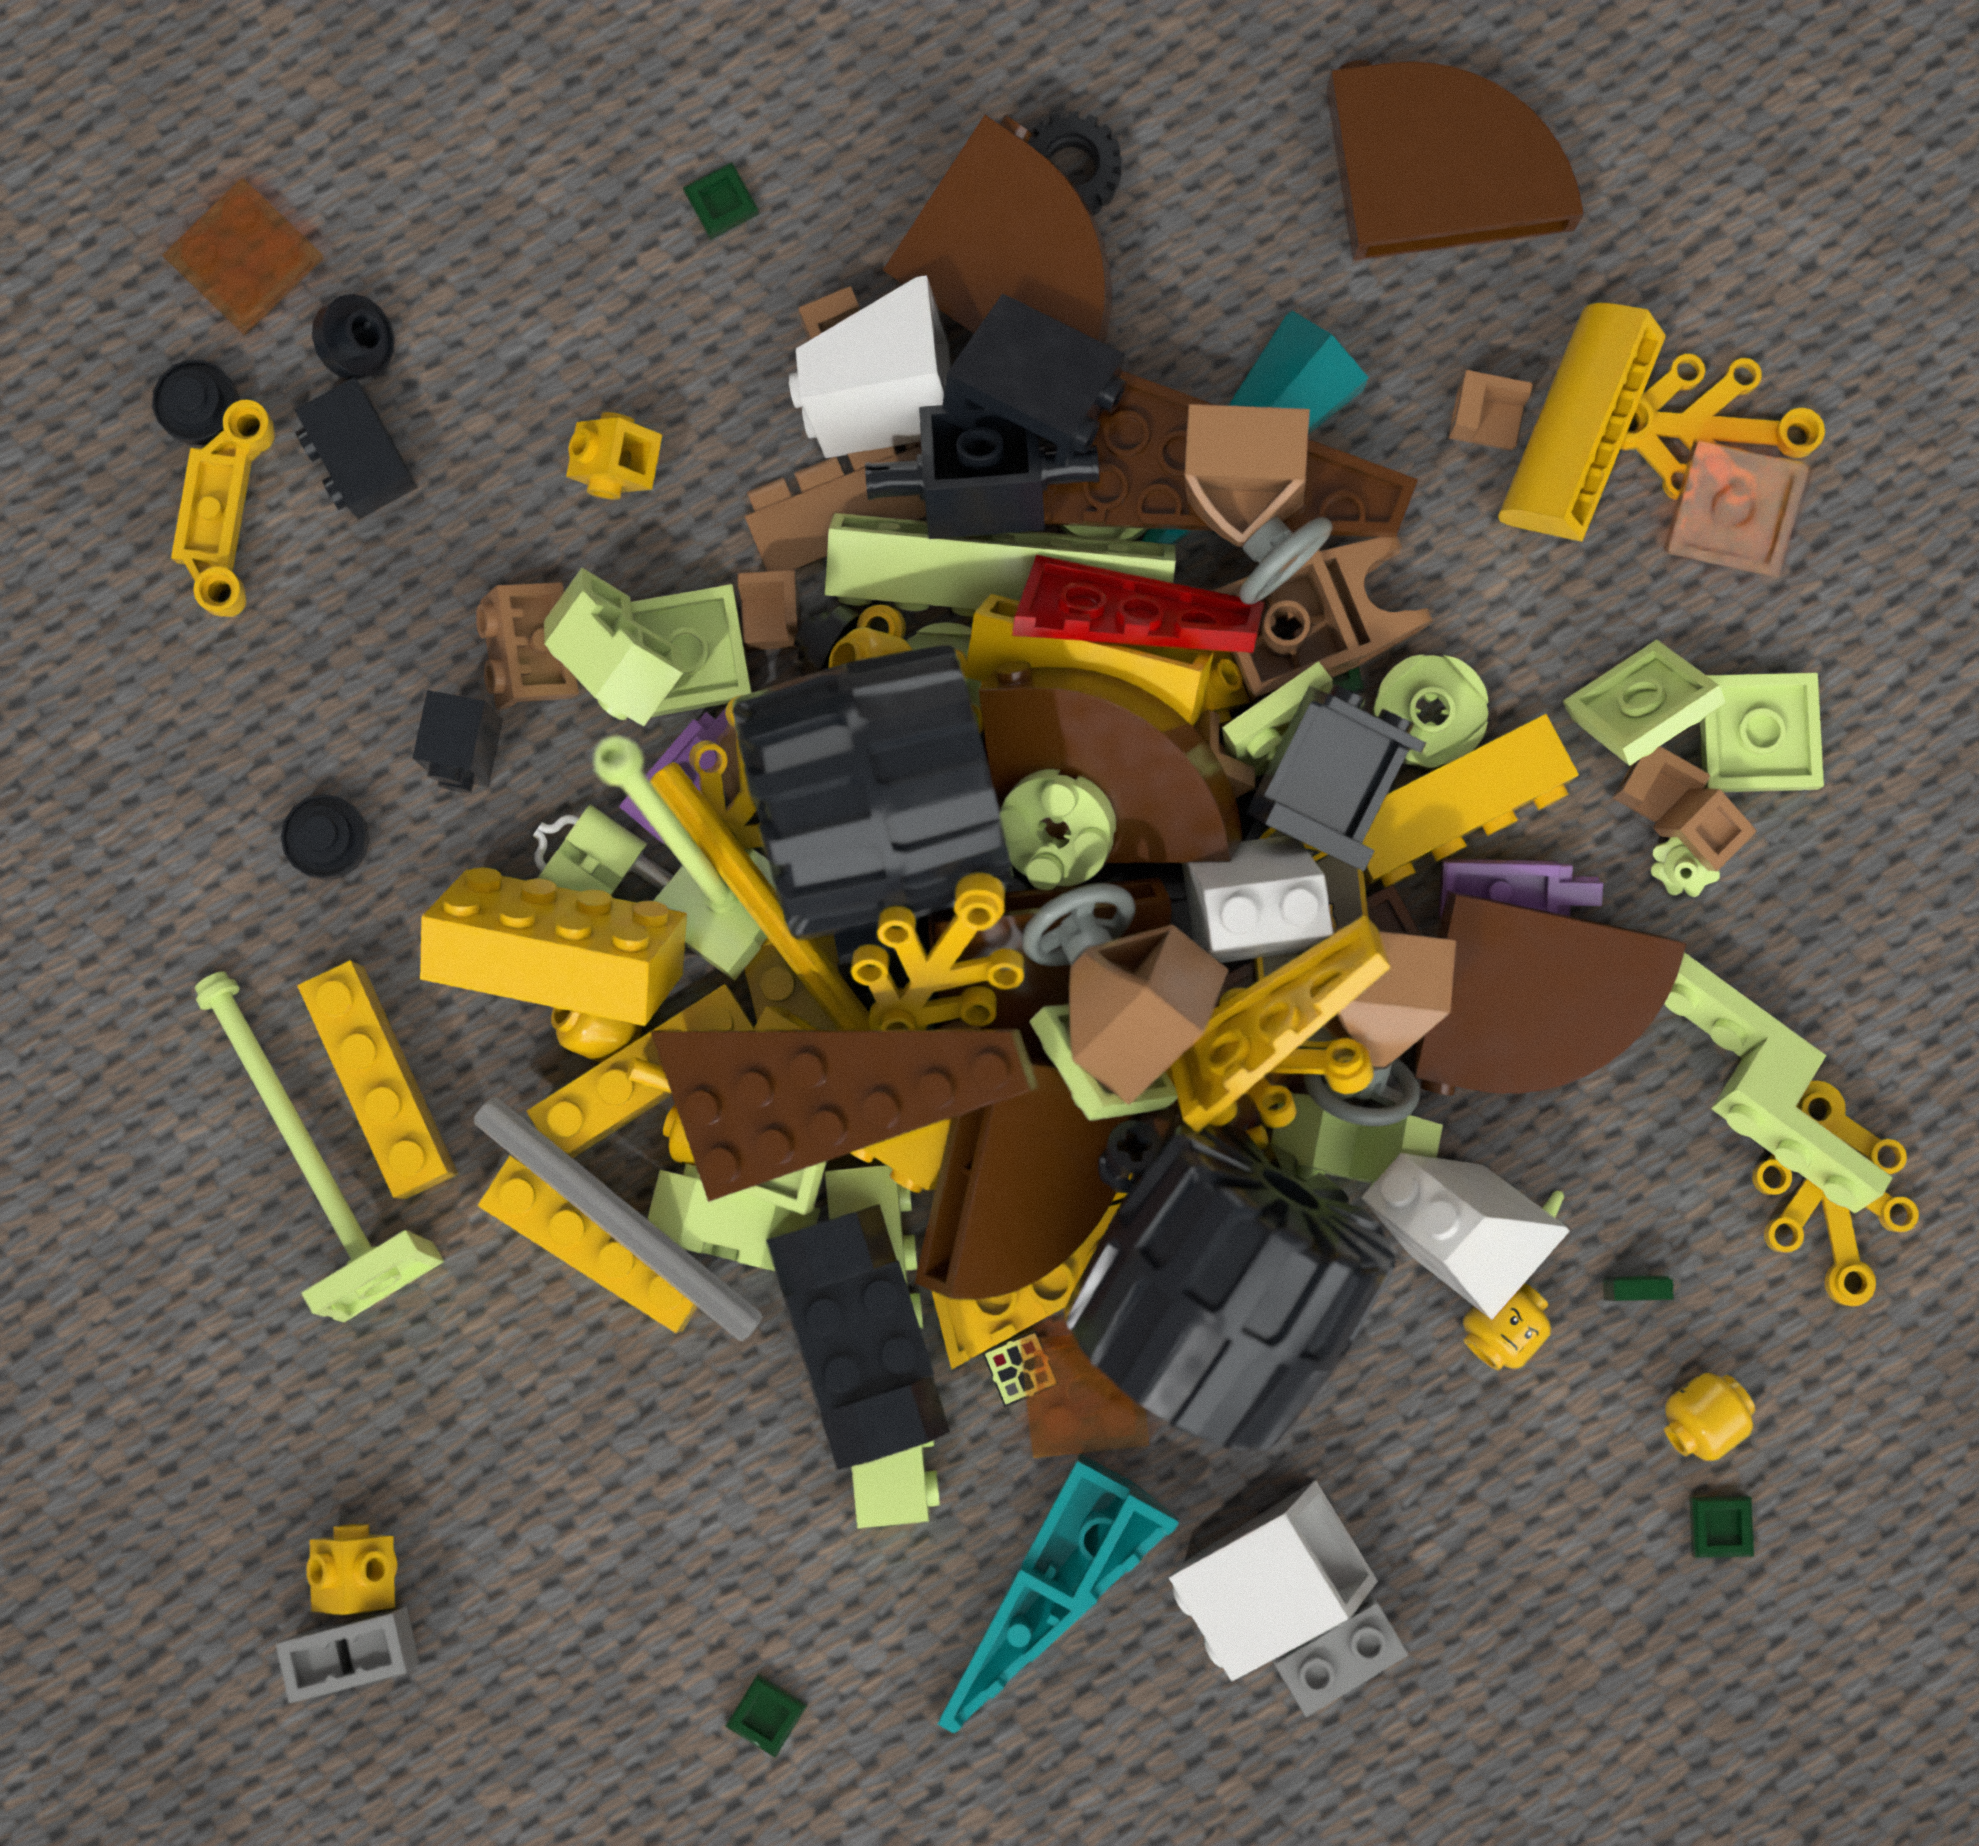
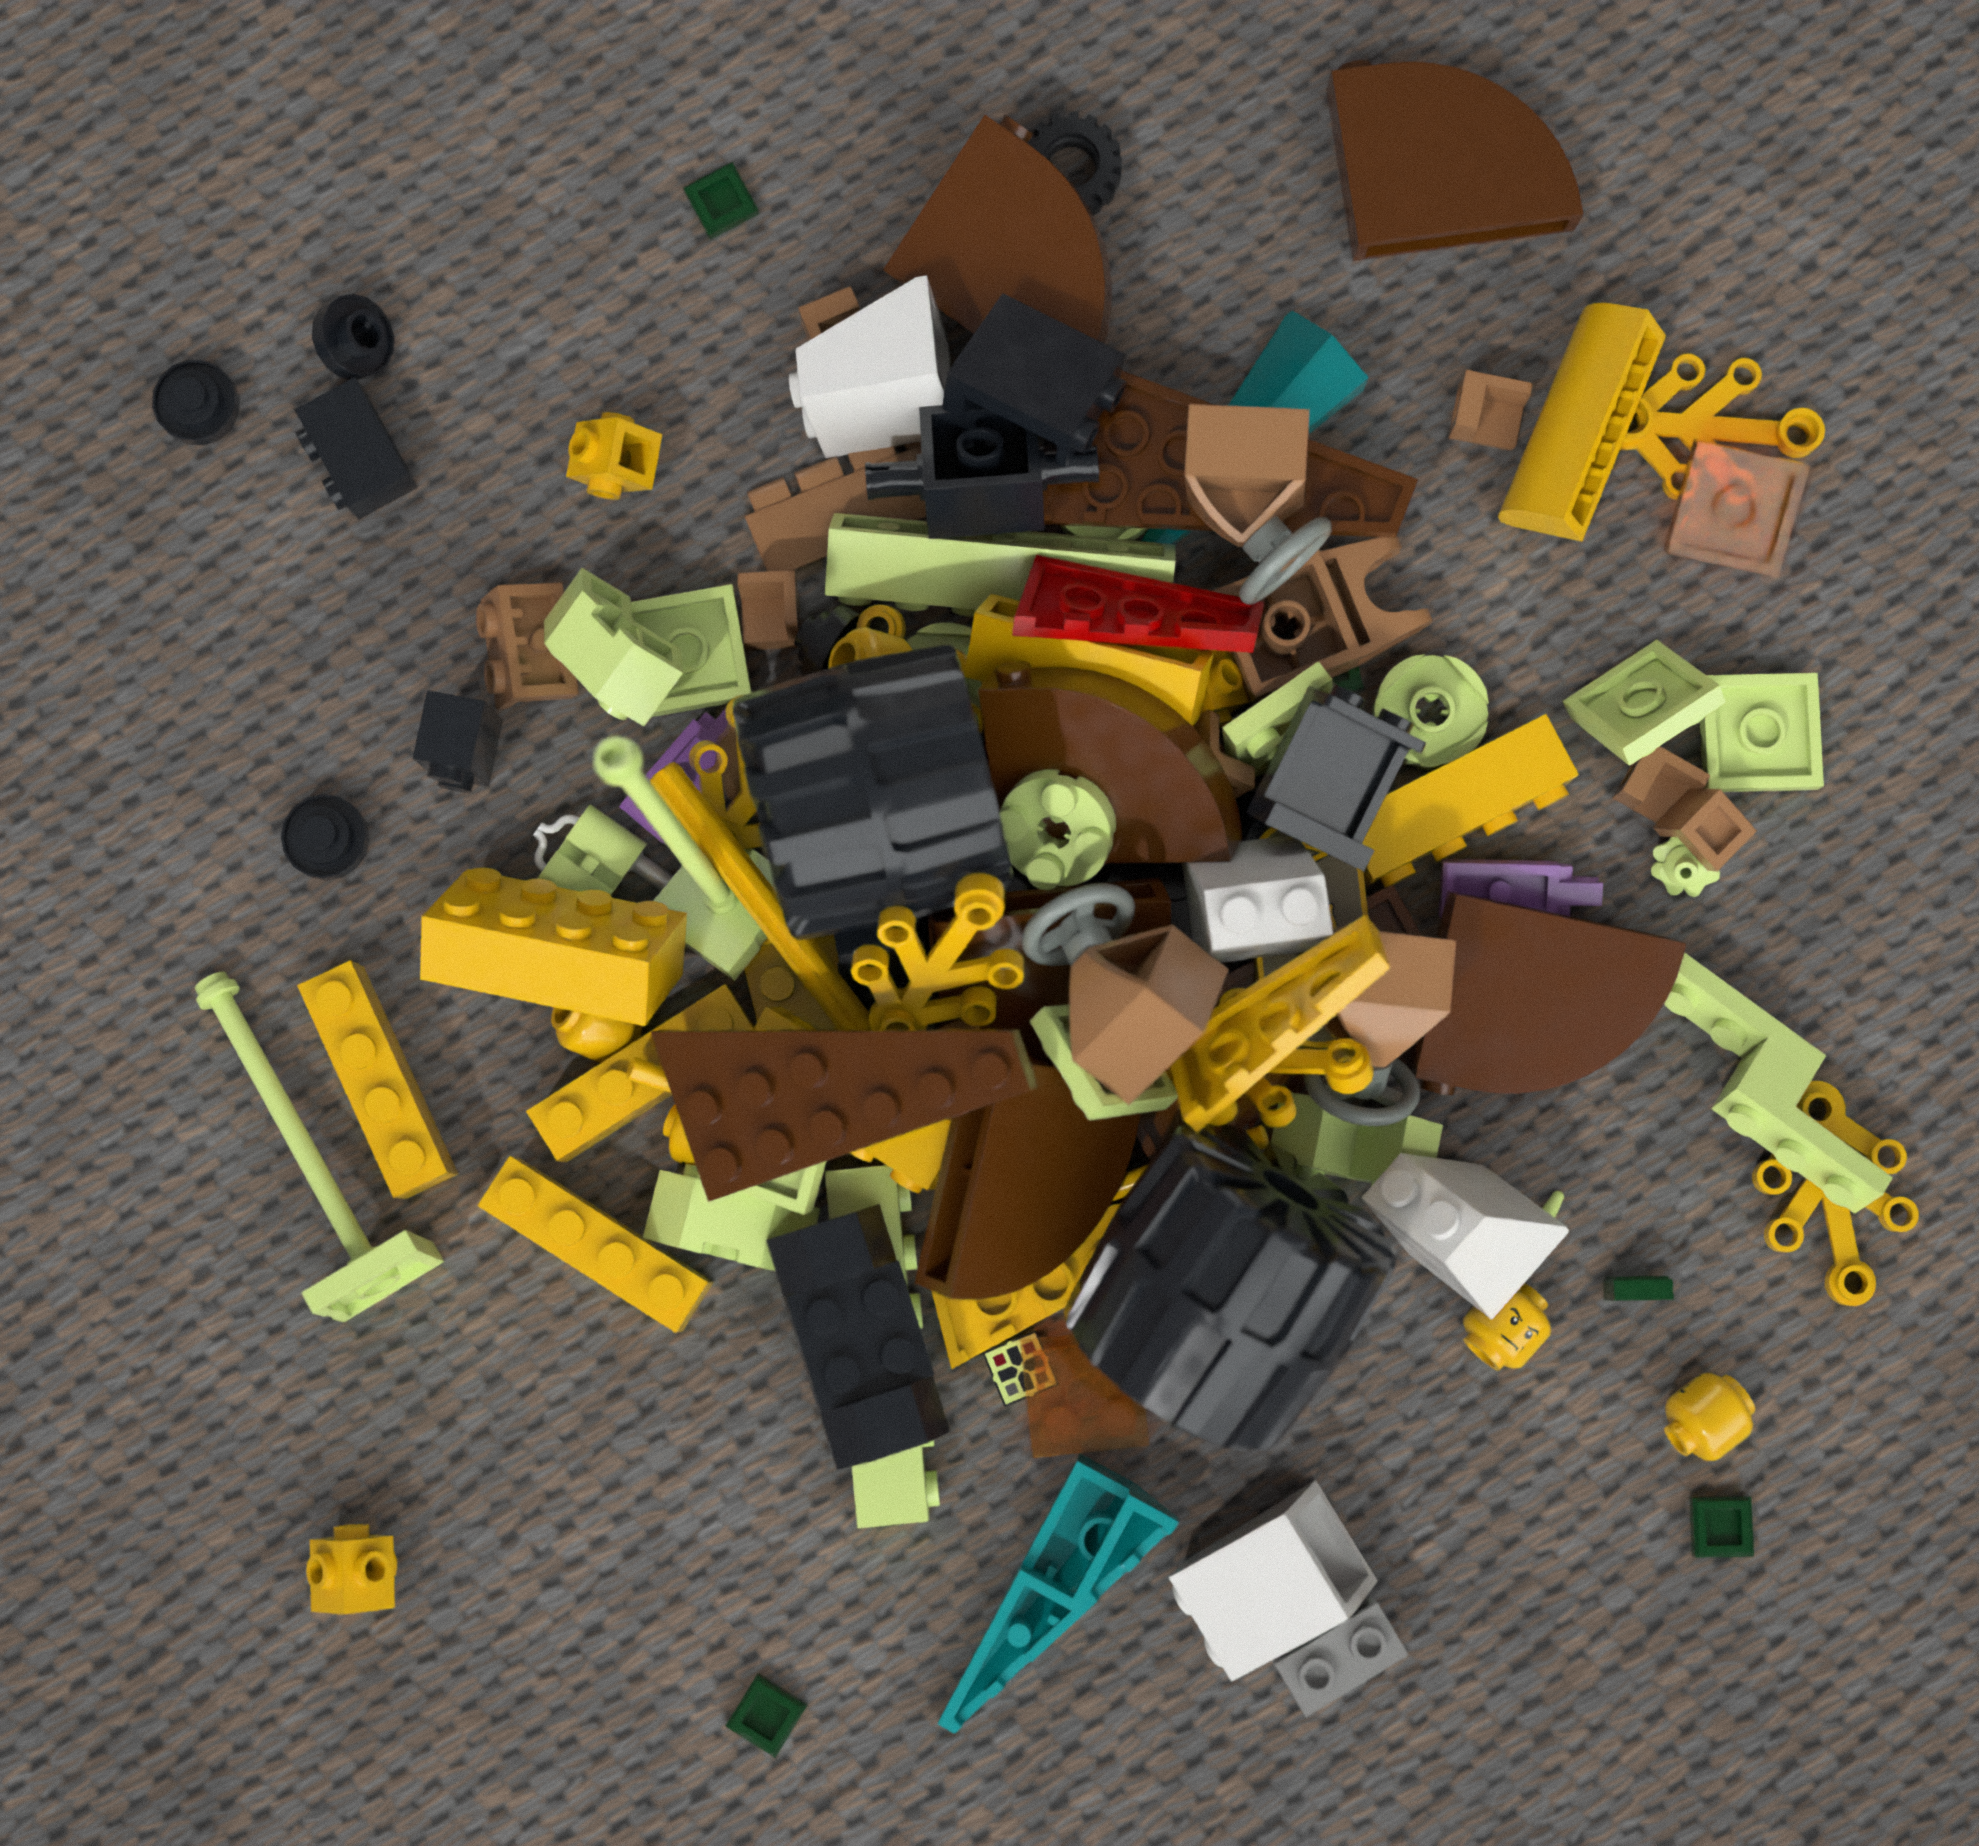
clear orange plate [162,177,324,336] -> none
yellow plate [171,400,275,617] -> none
light grey brick [275,1605,420,1703] -> none
light grey axle [473,1097,763,1341] -> none
black bush [1097,1120,1161,1193] -> none

